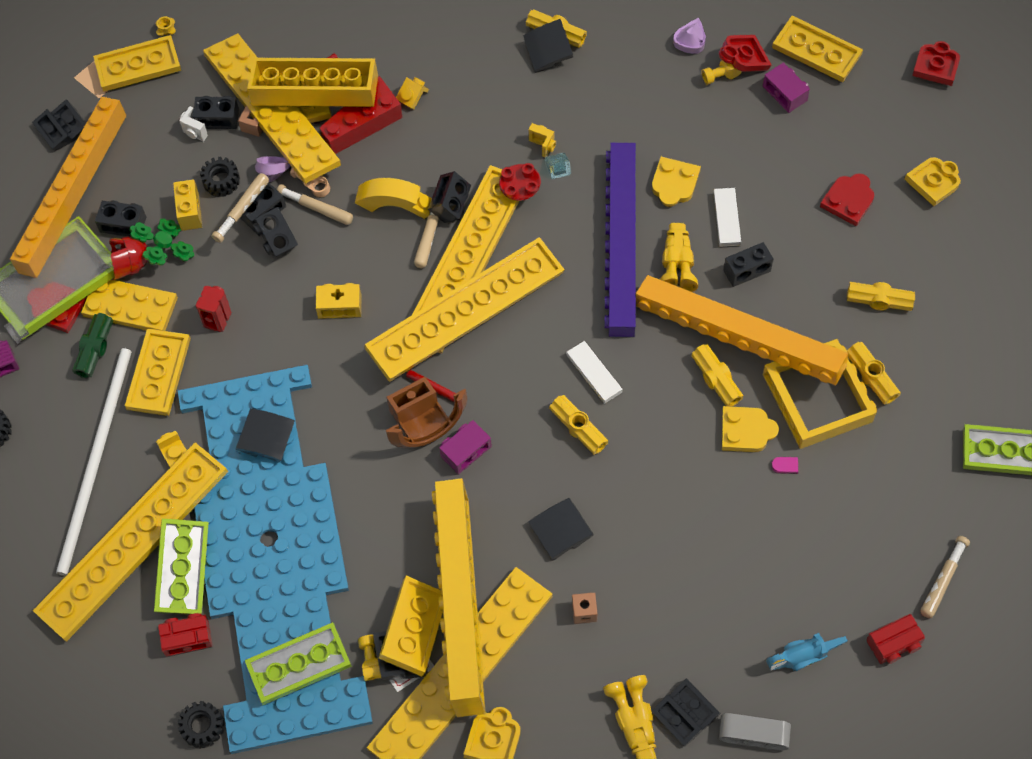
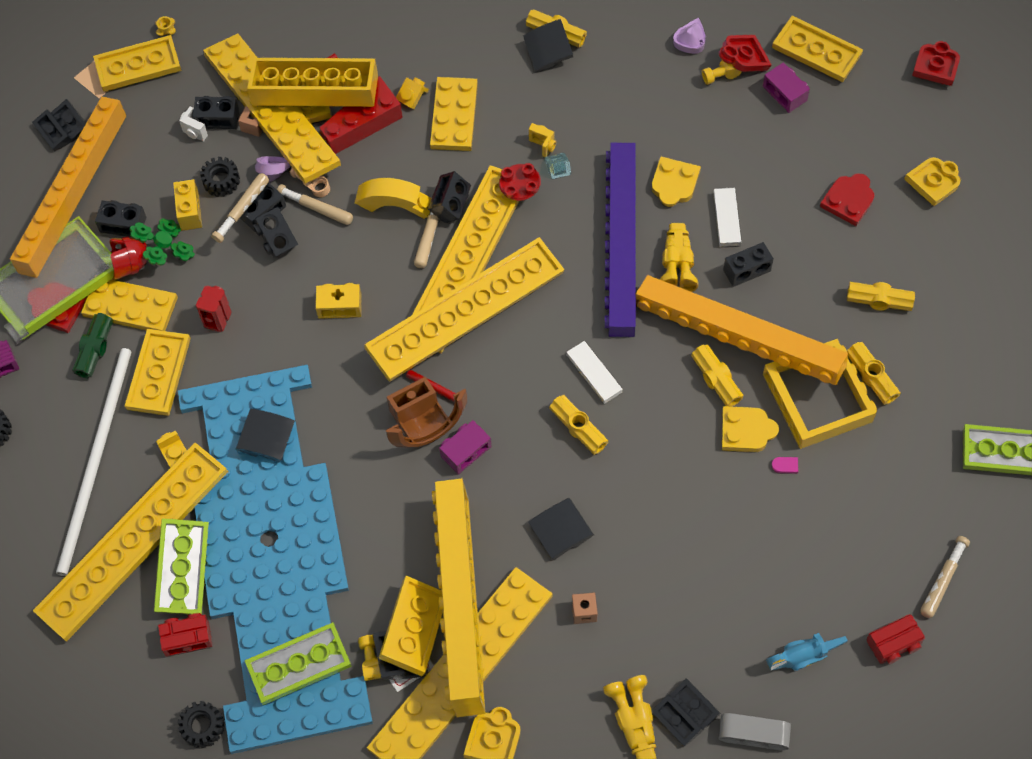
none -> yellow plate [430,77,478,151]

